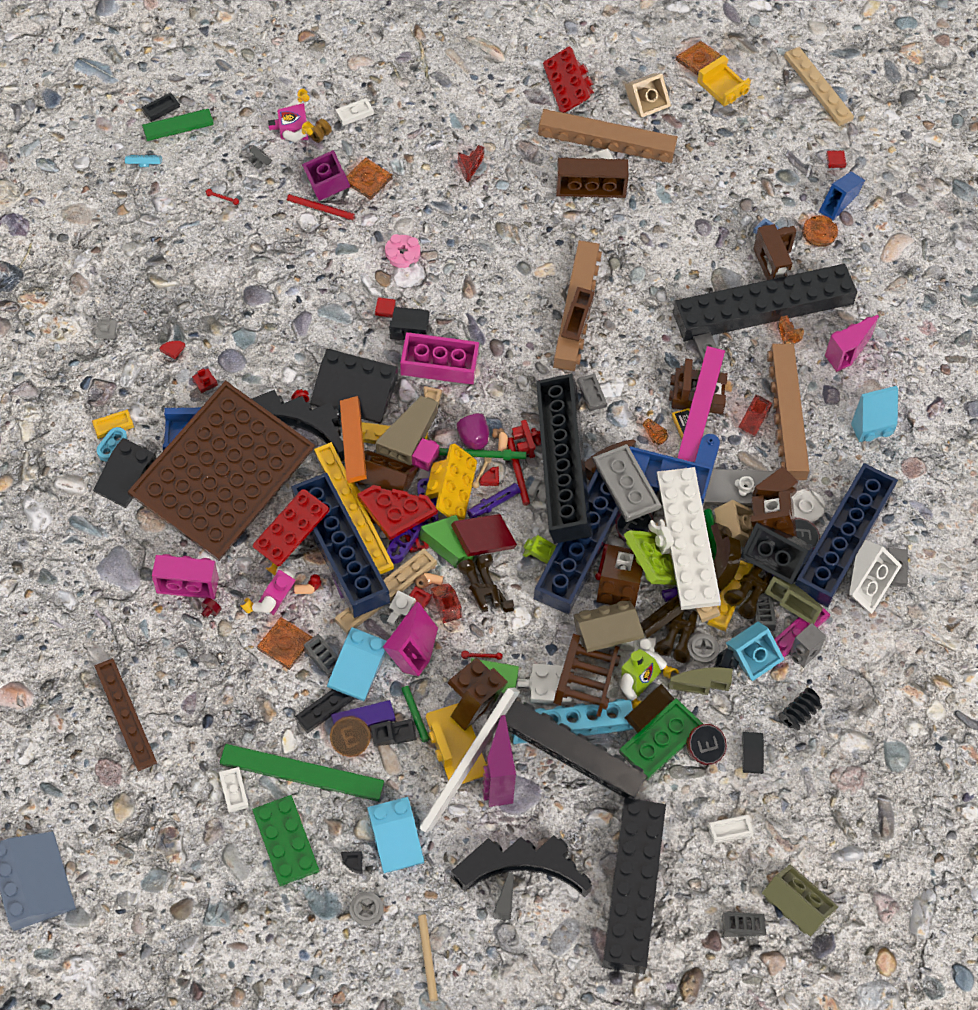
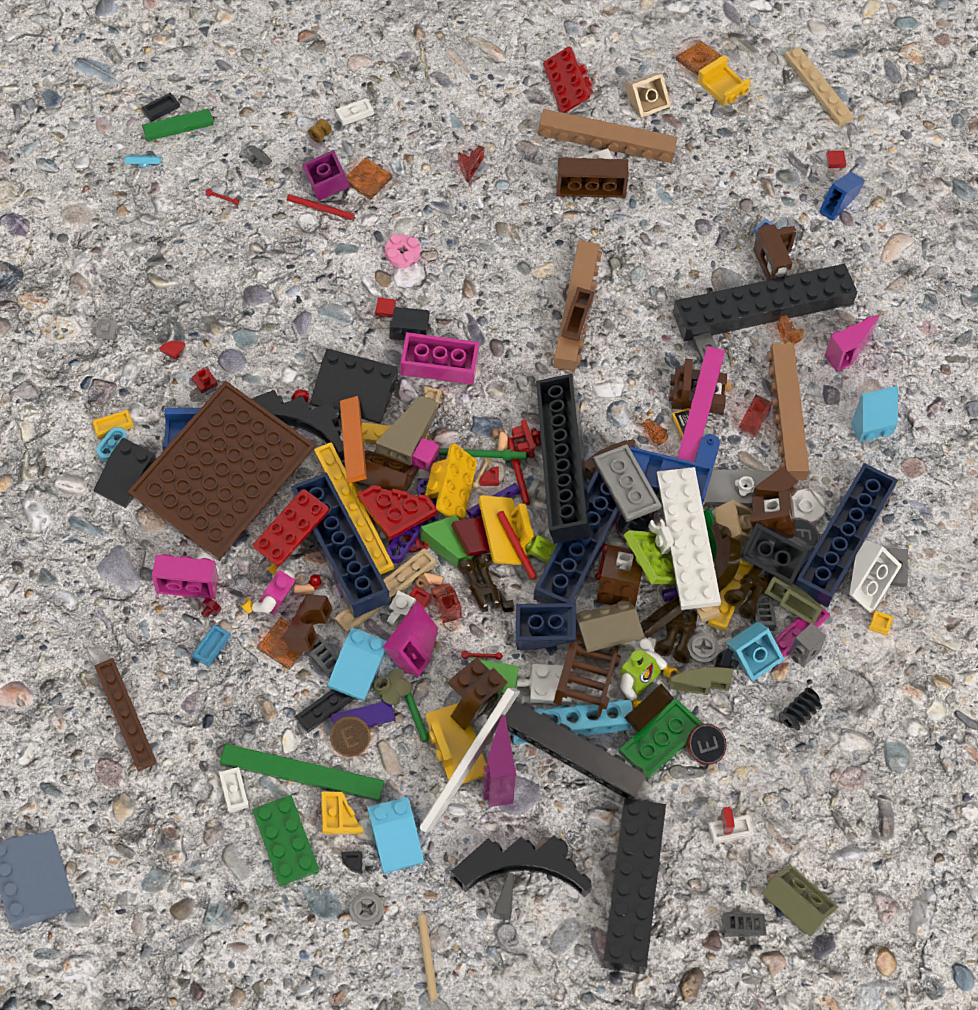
torso [268,88,313,142] -> none
black slope [371,719,417,746] -> none
magenta piece [457,413,489,450] -> none
flat silver plate [577,374,607,412] -> none
black slope [742,731,764,774] -> none
clear orange tile [802,215,838,247] -> none
none -> dark azure tile [192,624,231,667]
none -> reddish brown arch [283,595,333,653]
none -> yellow wing [321,792,363,834]
none -> olive plate [374,669,413,705]
none -> yellow bracket [478,495,534,565]
none -> red bar [497,511,537,580]
none -> dark blue slope [516,603,576,650]
none -> red tile [721,807,735,834]
none -> yellow tile [868,610,894,636]

